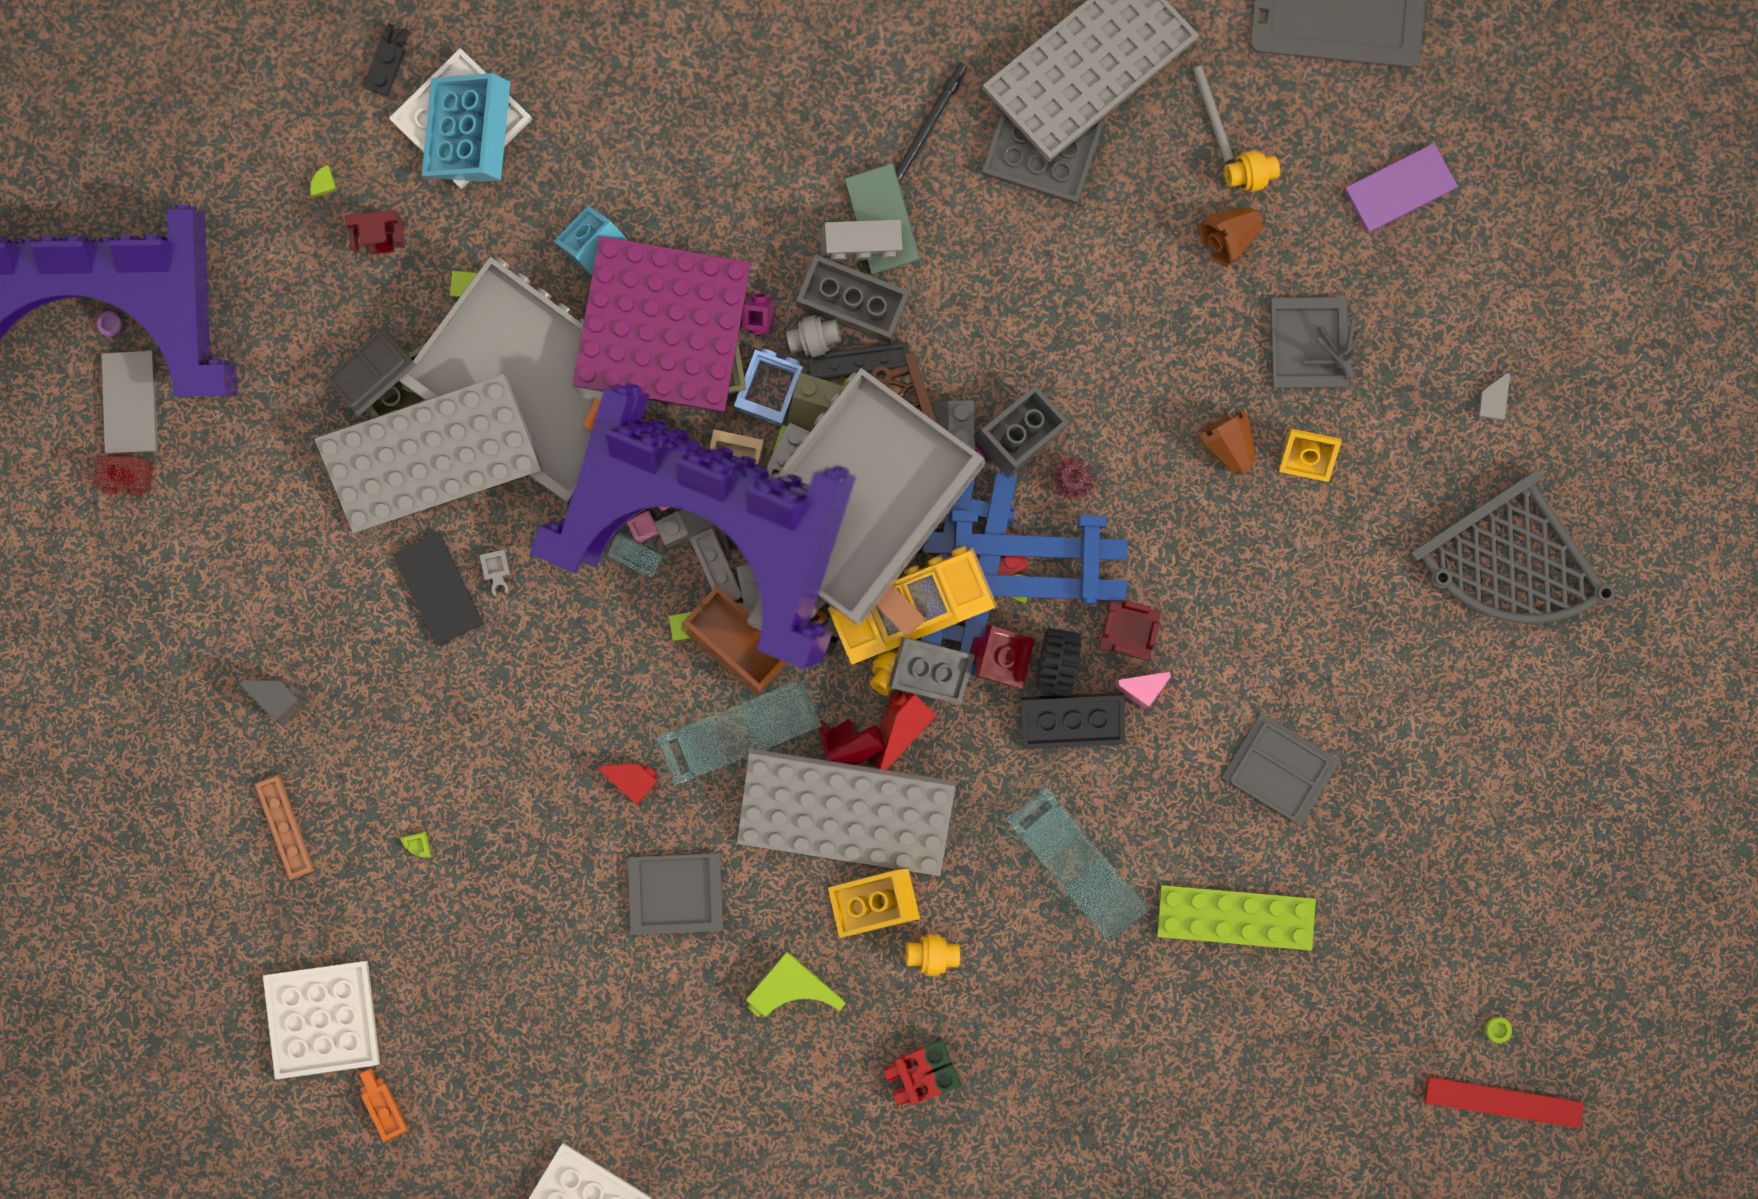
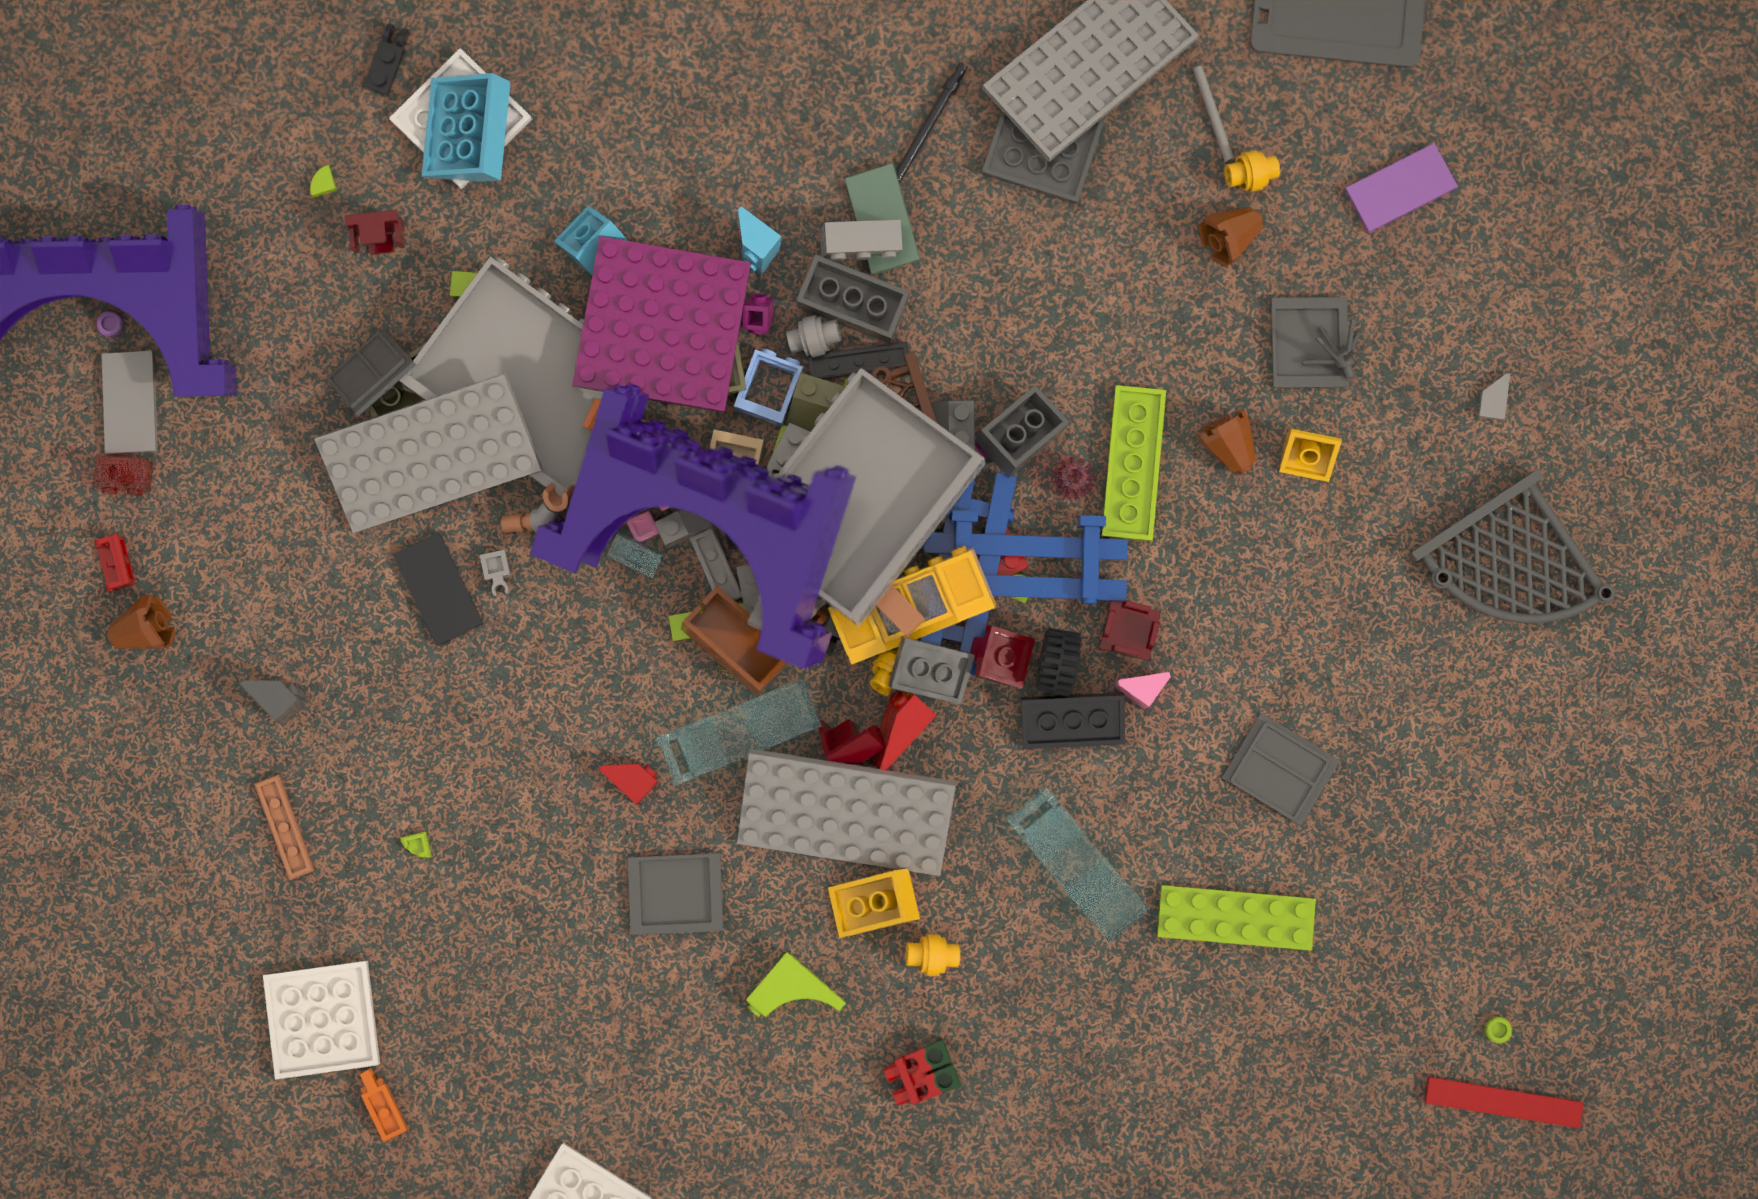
none -> red hinge [94,534,136,592]
none -> dark orange cone [107,595,176,649]
none -> nougat piece [501,483,575,533]
none -> medium azure slope [737,206,782,275]
none -> lime plate [1101,385,1166,542]

